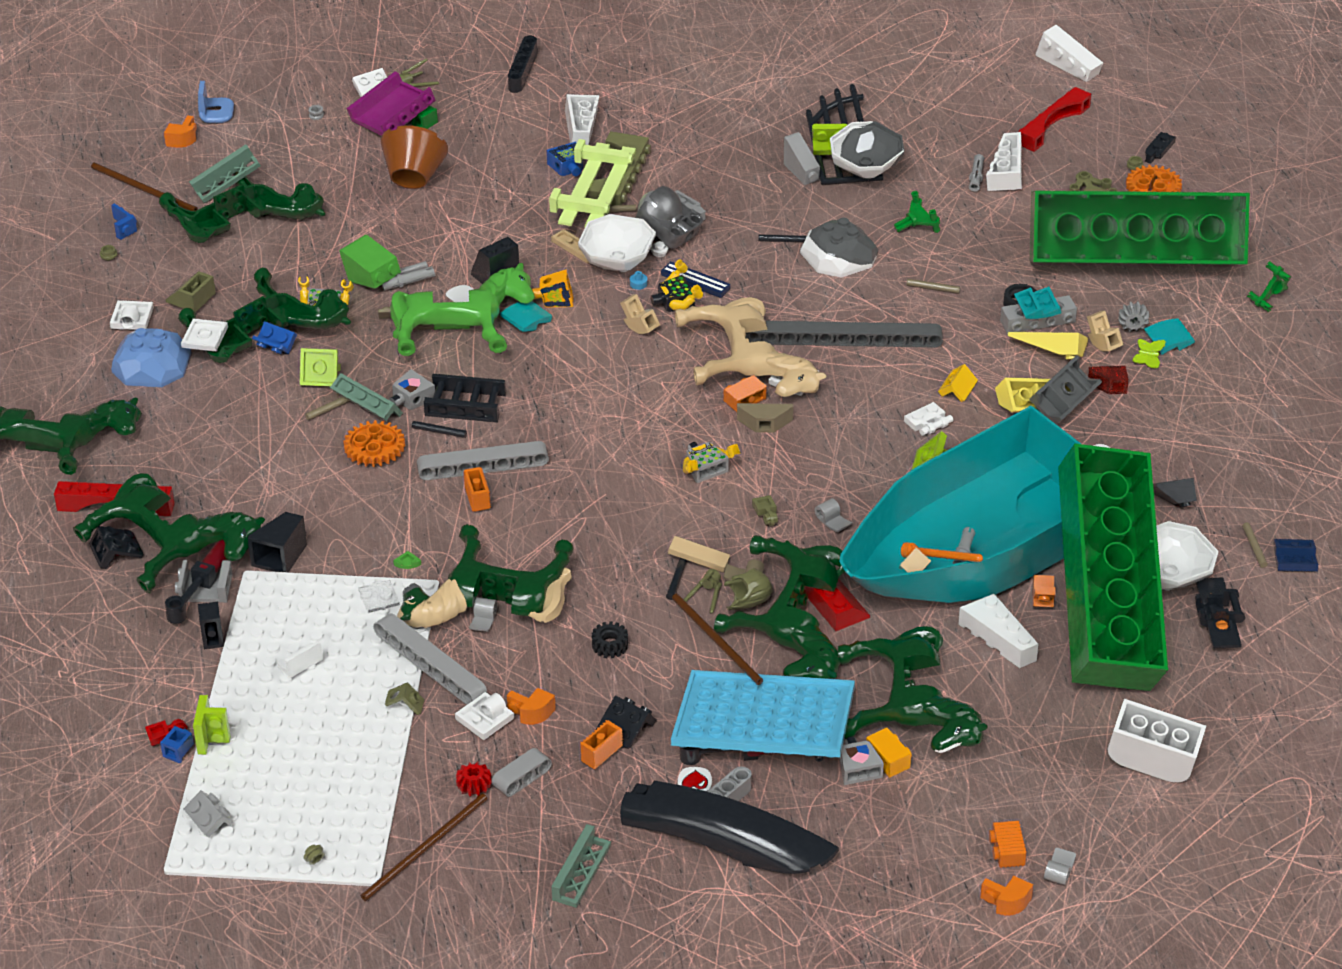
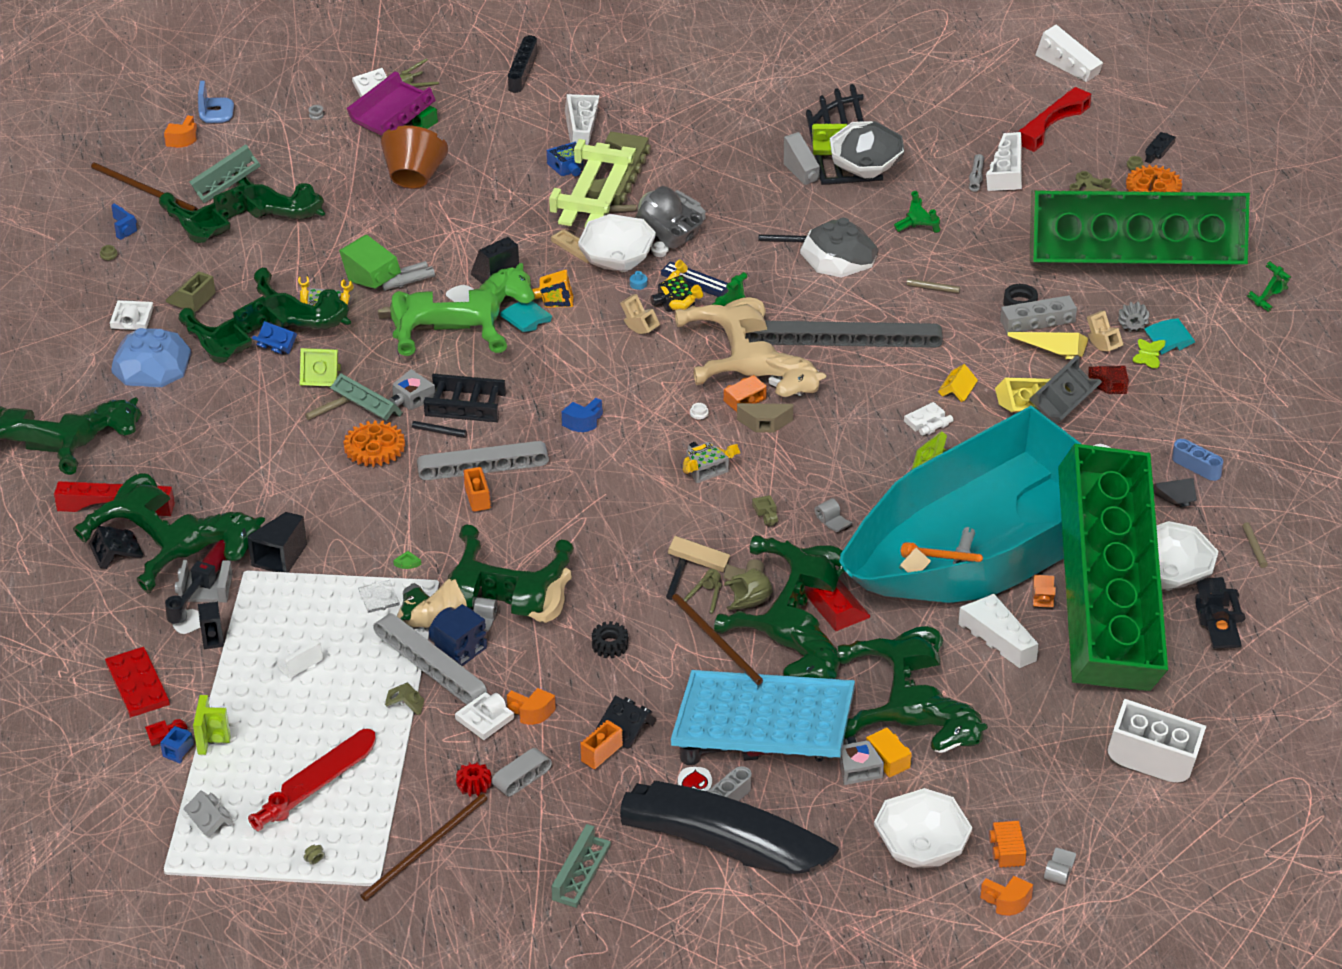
white plate [181,319,228,351] -> none
teal slope [1014,286,1062,319] -> none
dark blue slope [1274,539,1318,572] -> none
none -> red plate [105,646,170,718]
none -> white sticker [172,609,200,634]
none -> red piece [248,729,376,831]
none -> dark blue piece [429,604,487,666]
none -> blue brick [561,398,603,432]
none -> white plate [690,403,708,420]
none -> green axle [711,272,748,306]
none -> white rock [874,788,972,868]
none -> medium blue beam [1172,439,1223,481]

